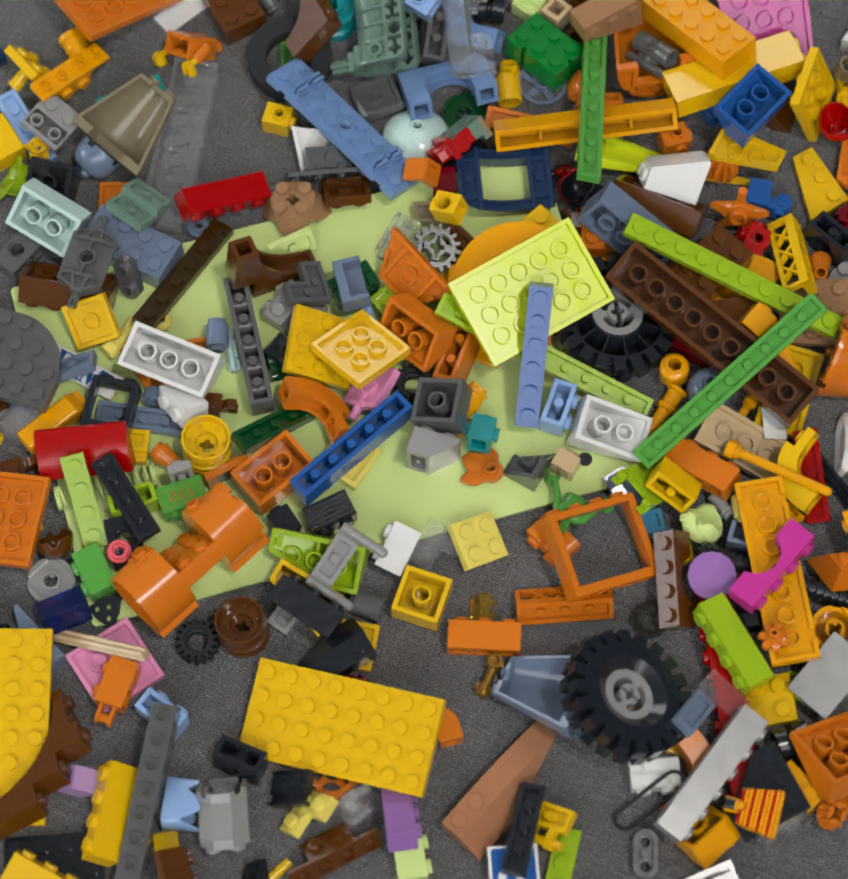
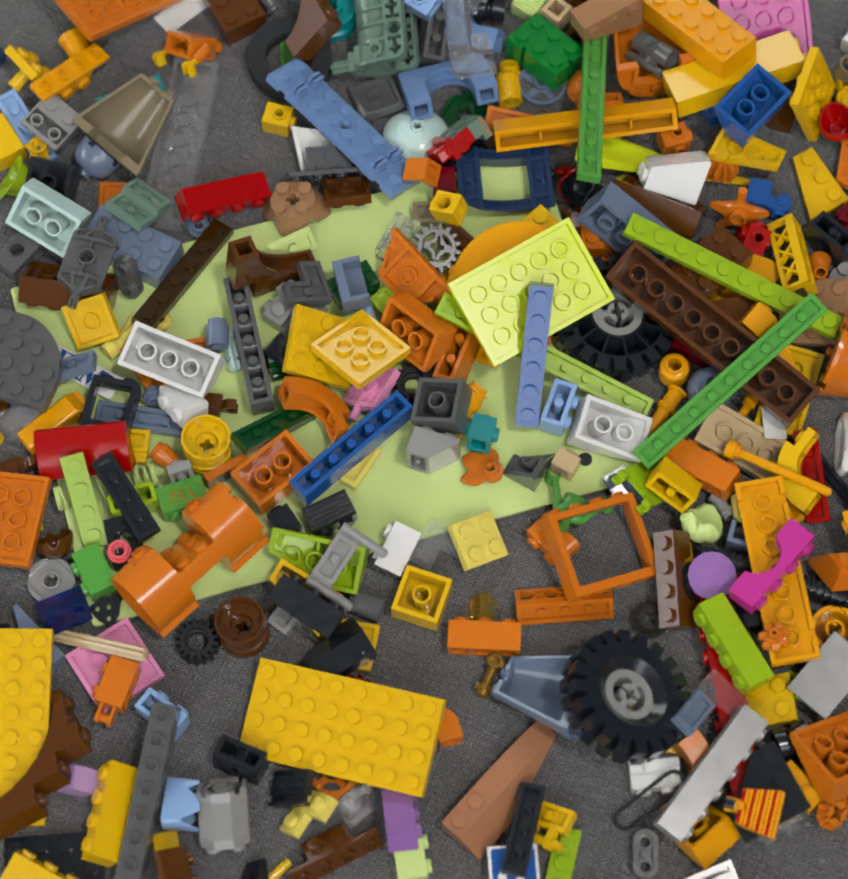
dark azure tile [640,508,666,536] -> none

